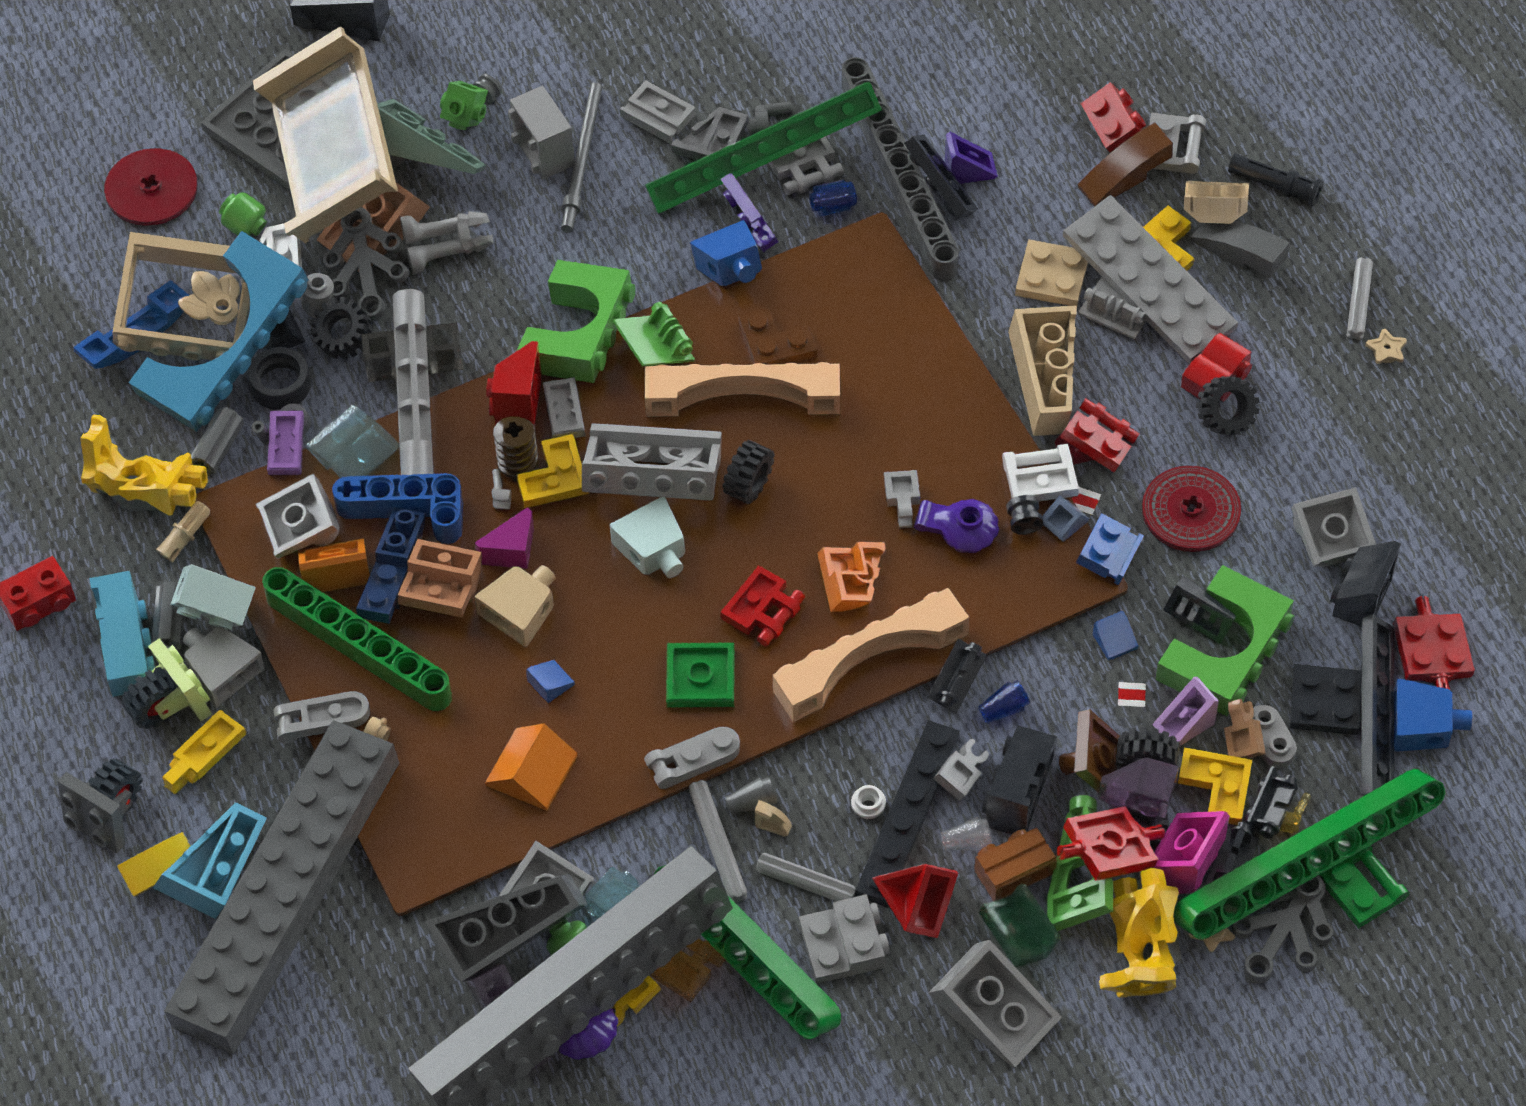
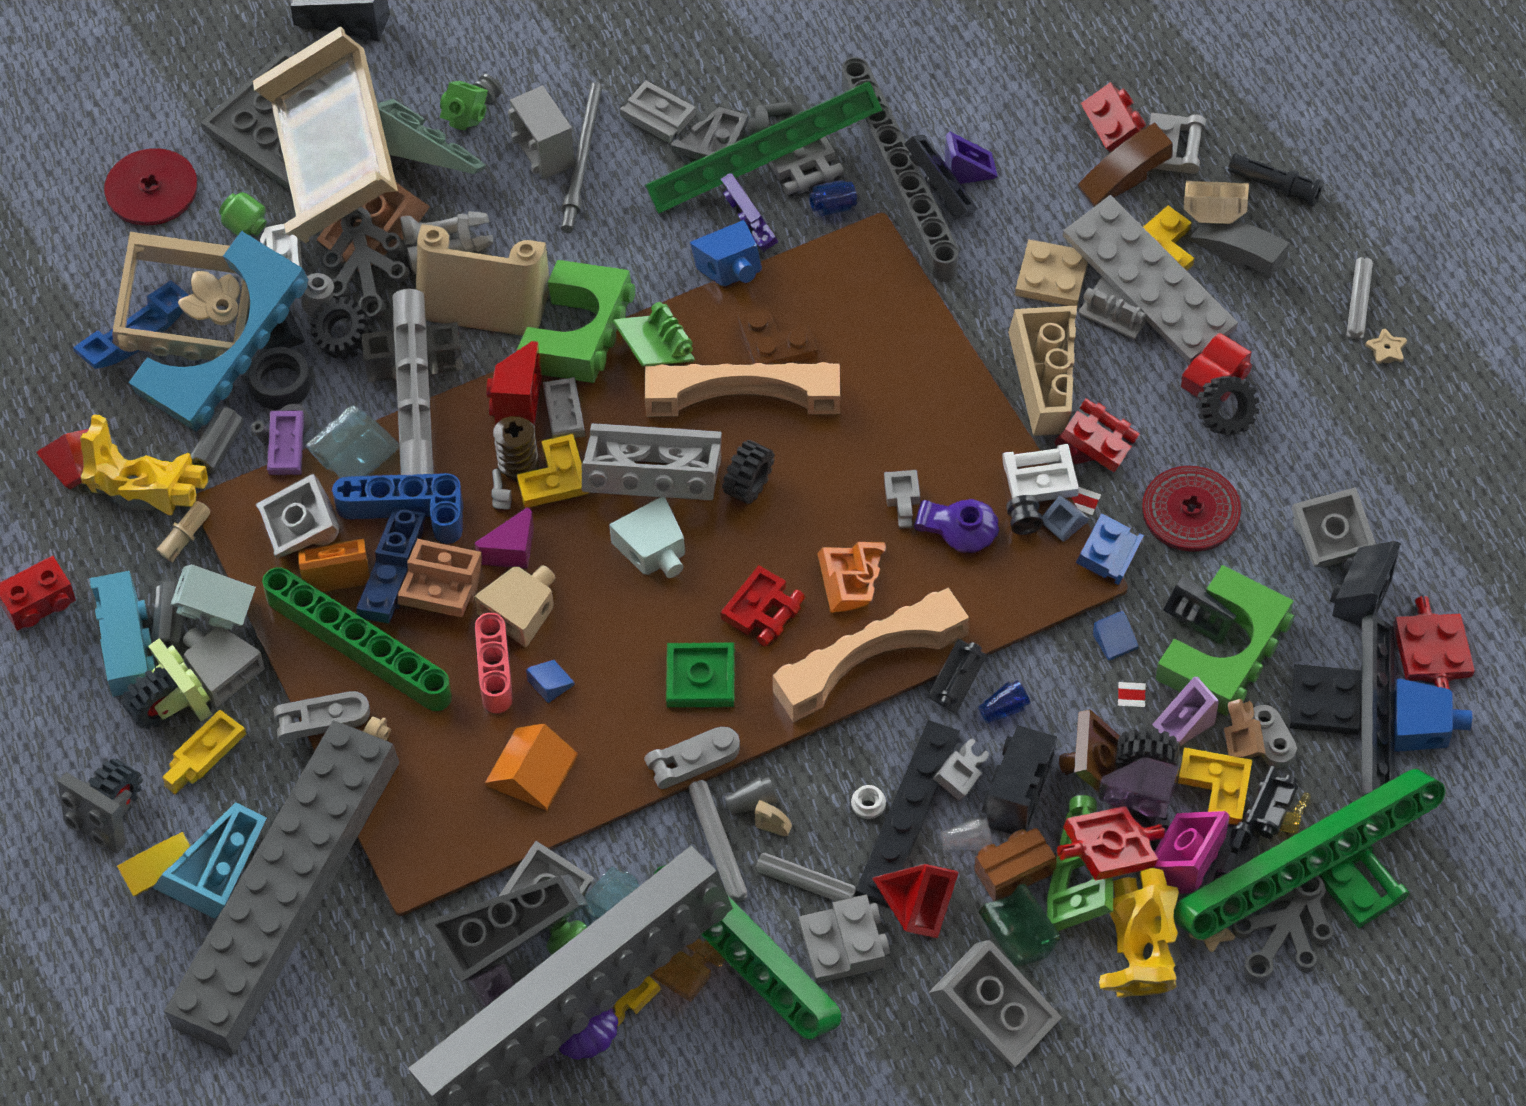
none -> red slope [36,428,109,489]
none -> tan windscreen [416,224,549,335]
none -> coral beam [475,613,513,714]

